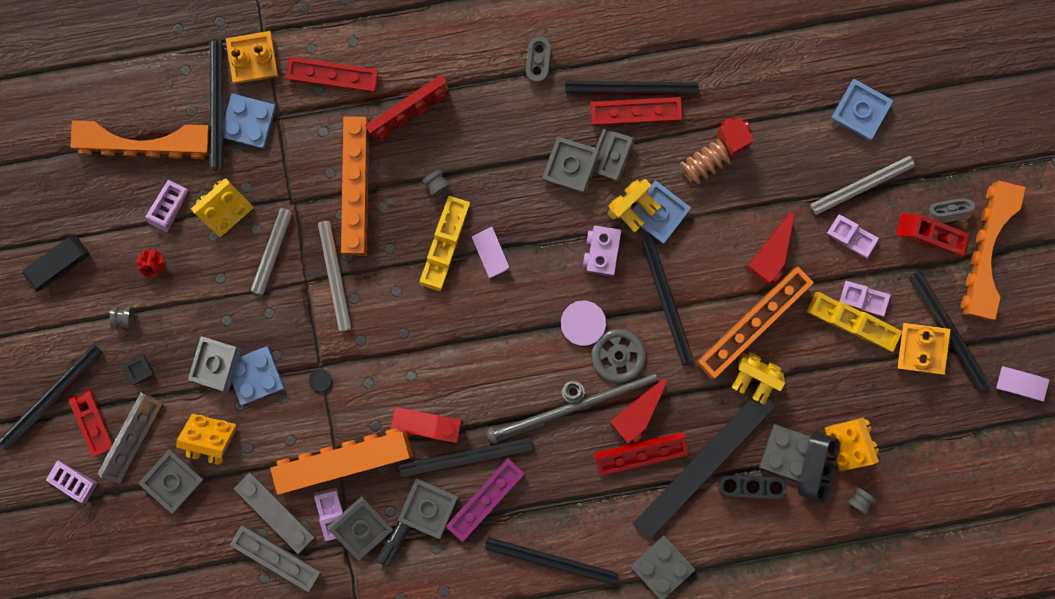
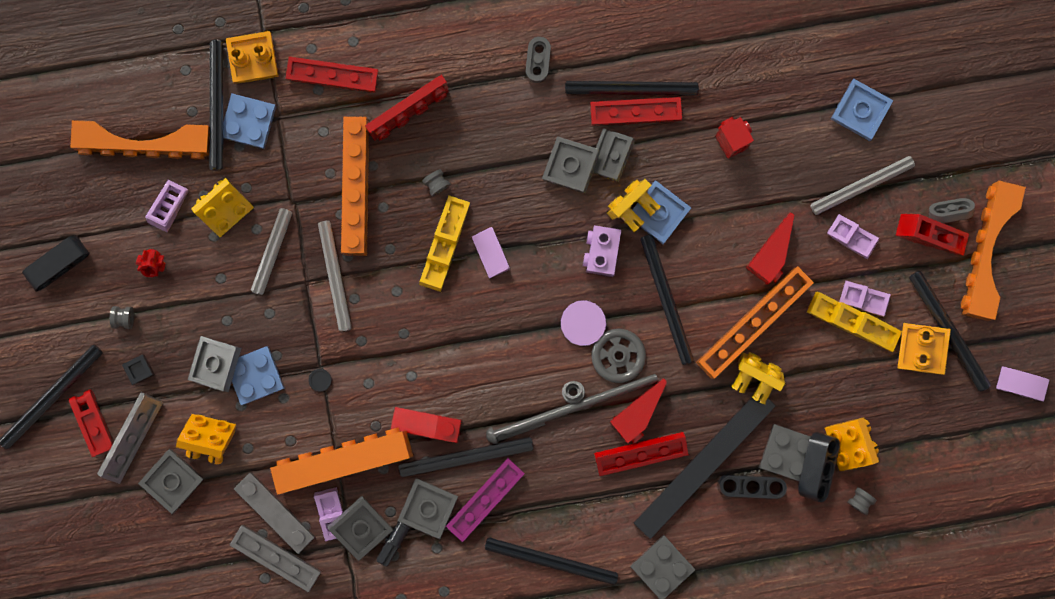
lavender slope [46,460,98,503] -> none
nougat piece [679,138,731,185] -> none

